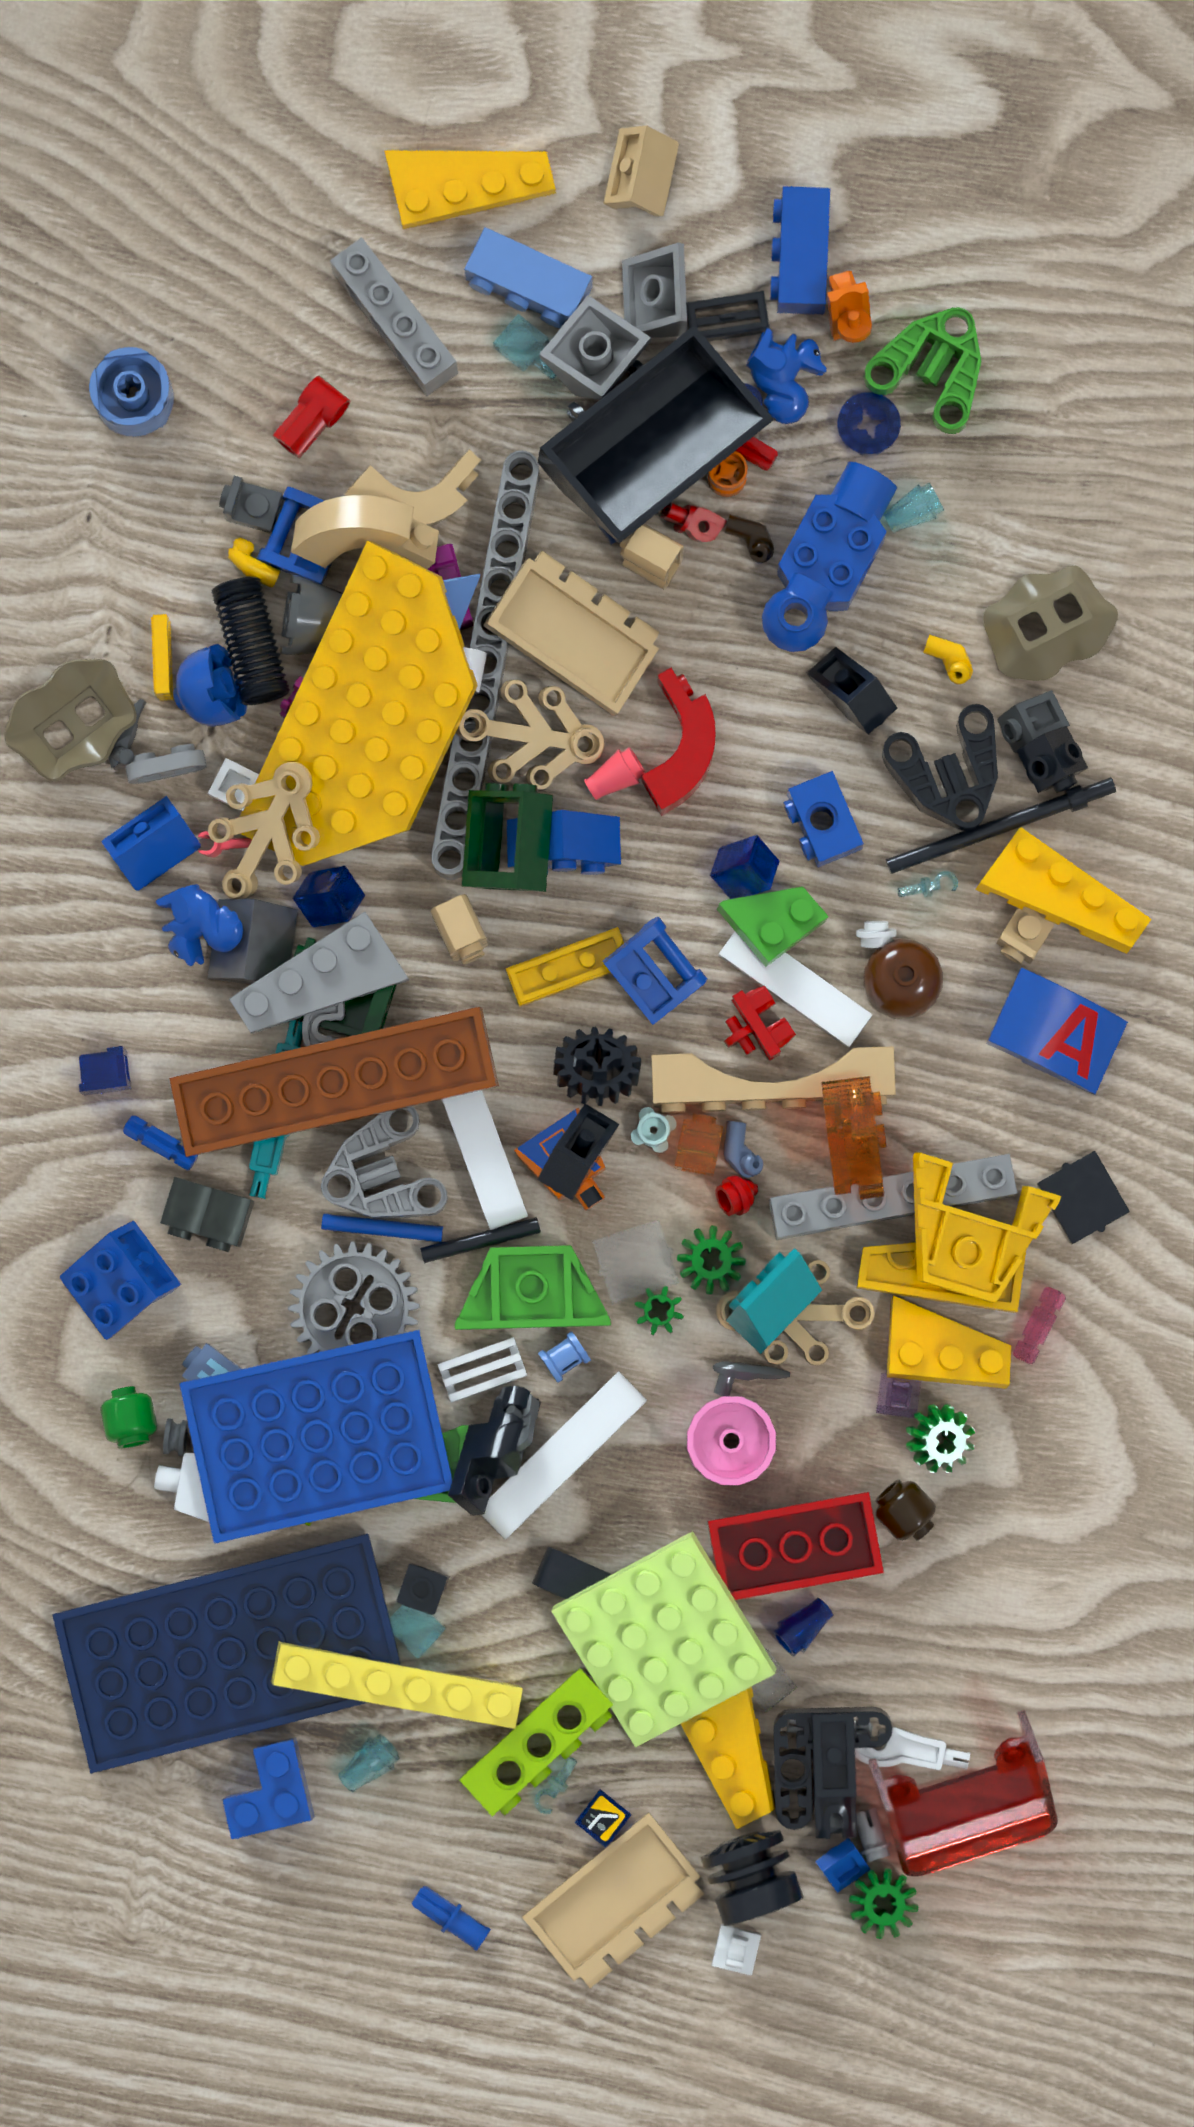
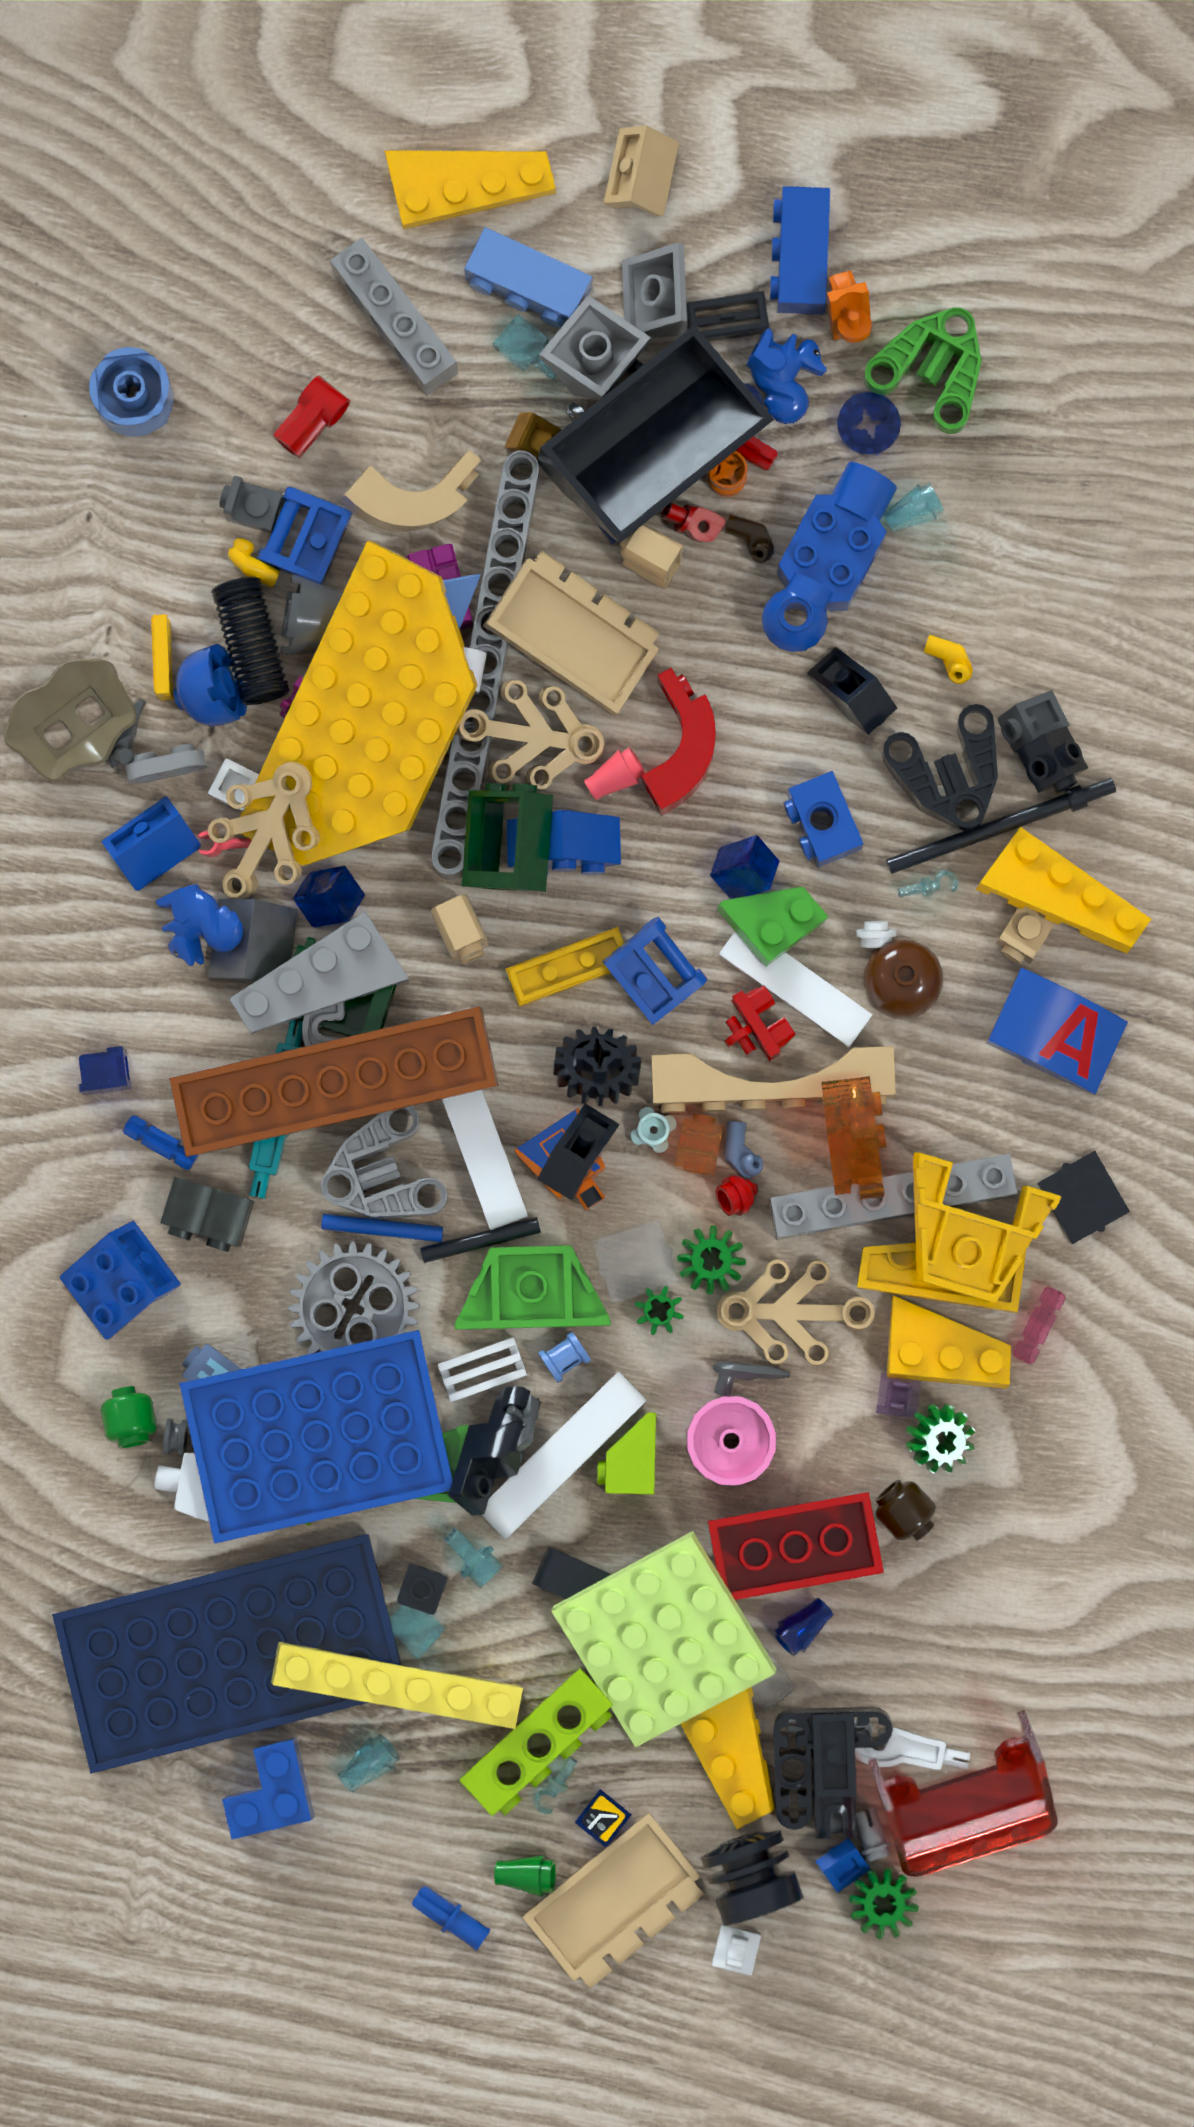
tan arch [291,495,439,569] -> none
teal slope [726,1248,822,1354] -> none
dark tan piece [983,565,1118,681] -> none
none -> clear light blue piece [443,1528,503,1589]
none -> green cone [494,1855,556,1897]
none -> pearl gold slope [505,412,562,462]
none -> lime slope [597,1412,656,1495]

